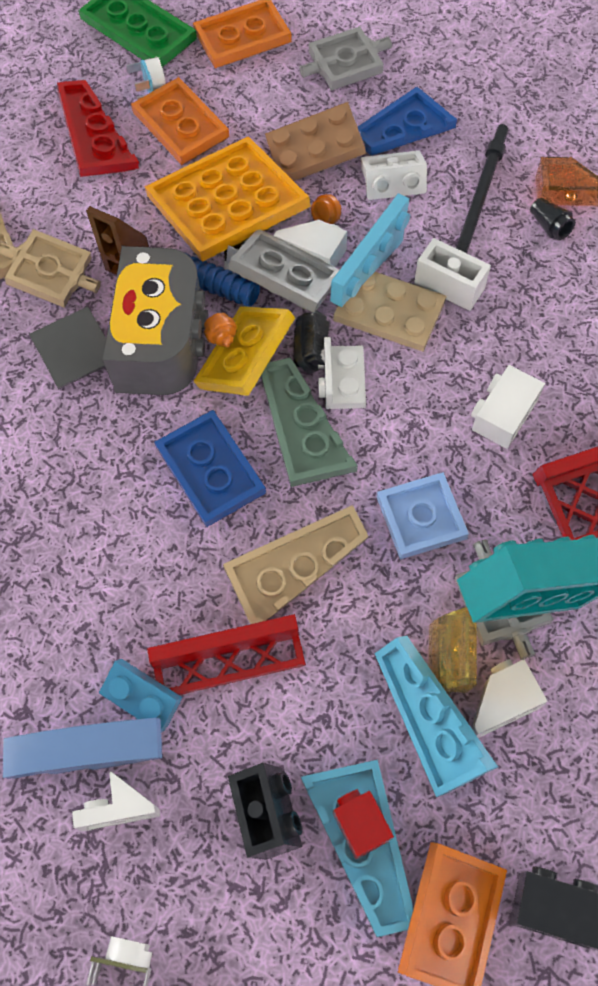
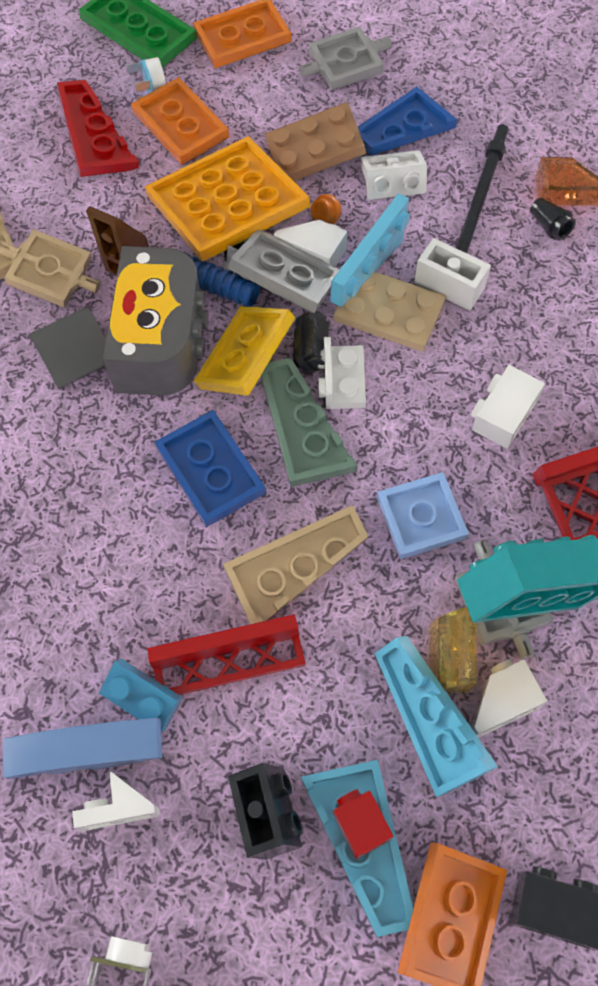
orange plate [204,313,237,348] -> none

